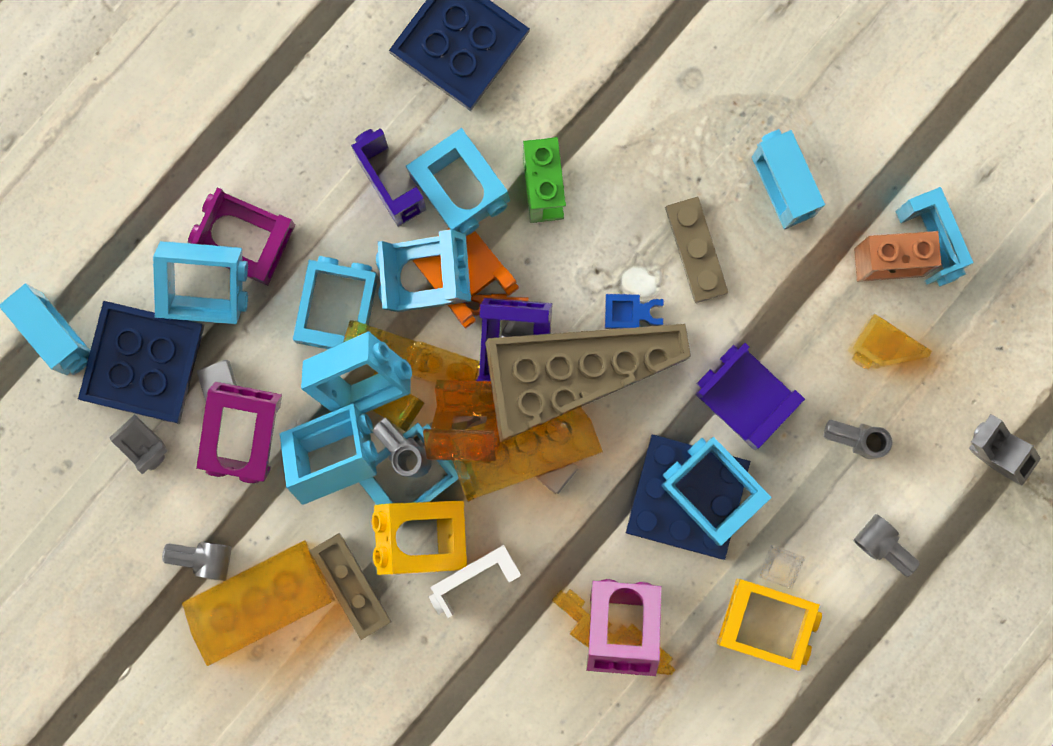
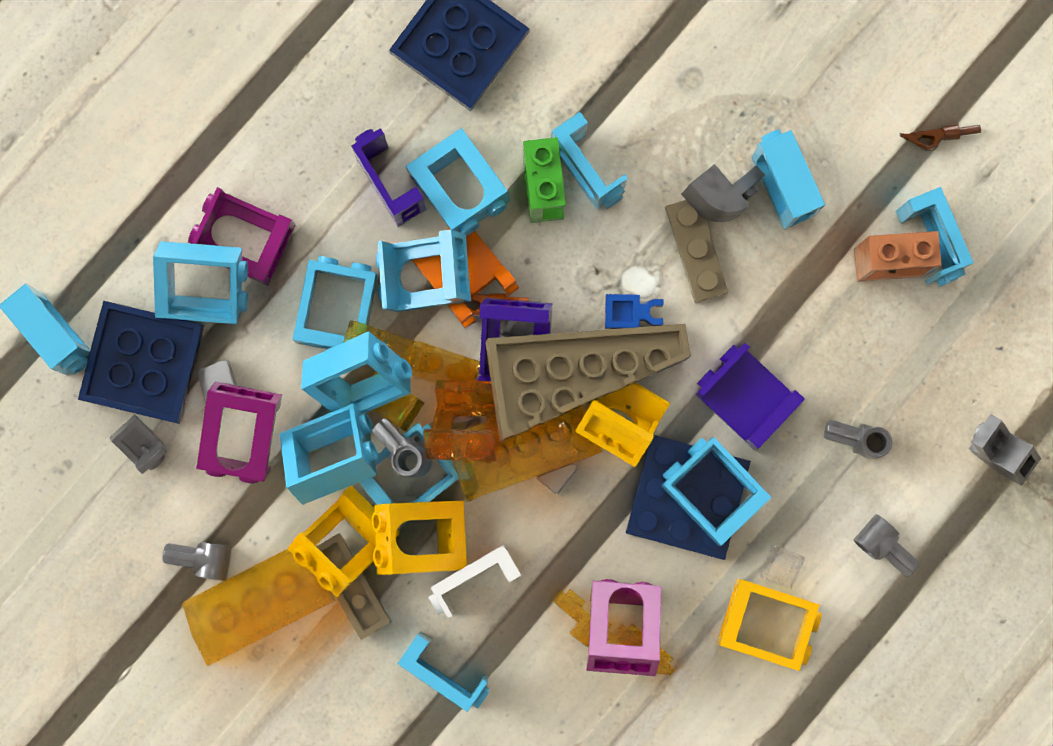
clear yellow slope [847,314,932,370] -> none
none -> yellow panel [287,485,400,597]
none -> medium azure panel [398,631,490,712]
none -> medium azure panel [551,112,628,210]
none -> yellow panel [575,383,671,467]
none -> flat silver brick [681,164,765,222]
none -> reddish brown hand [900,124,981,151]

